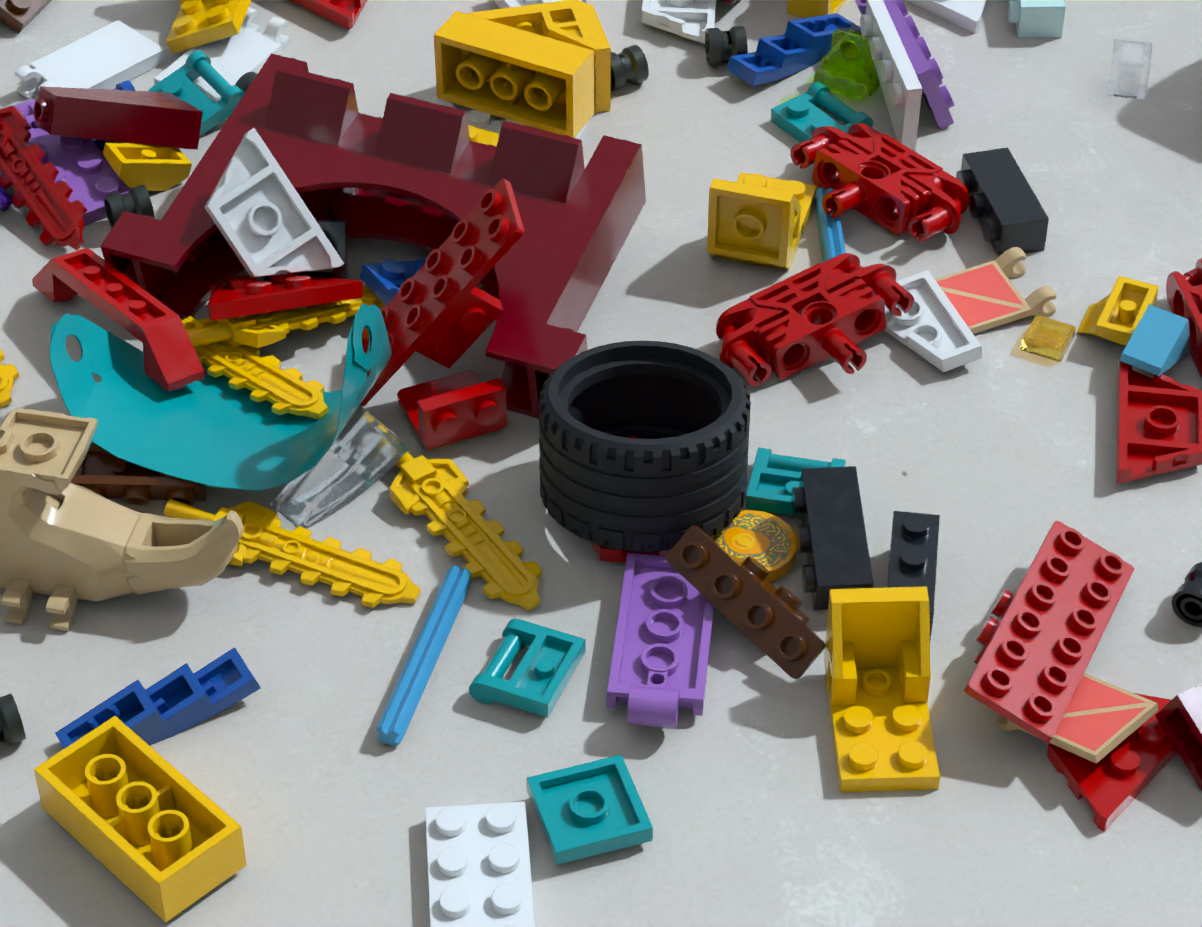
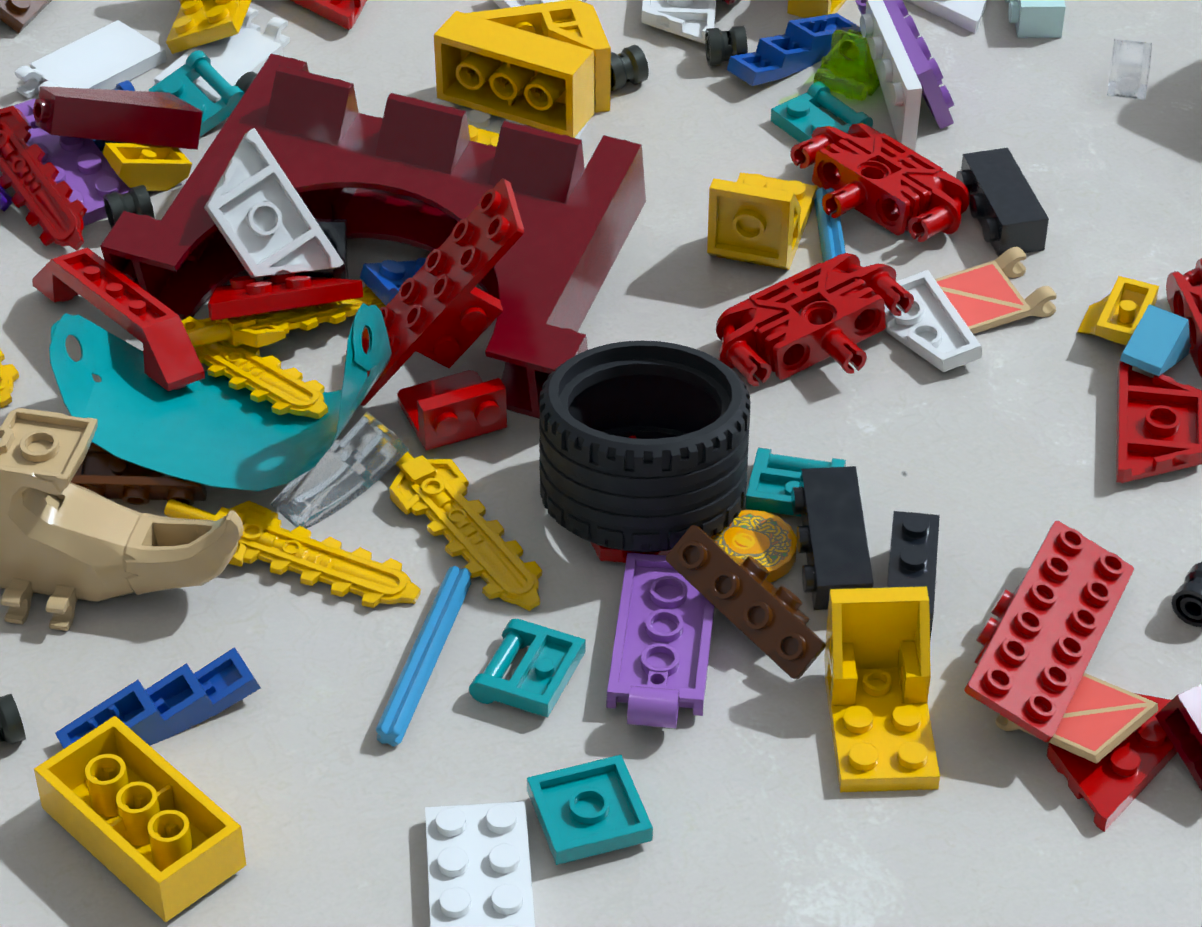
clear yellow tile [1021,315,1076,362] -> none

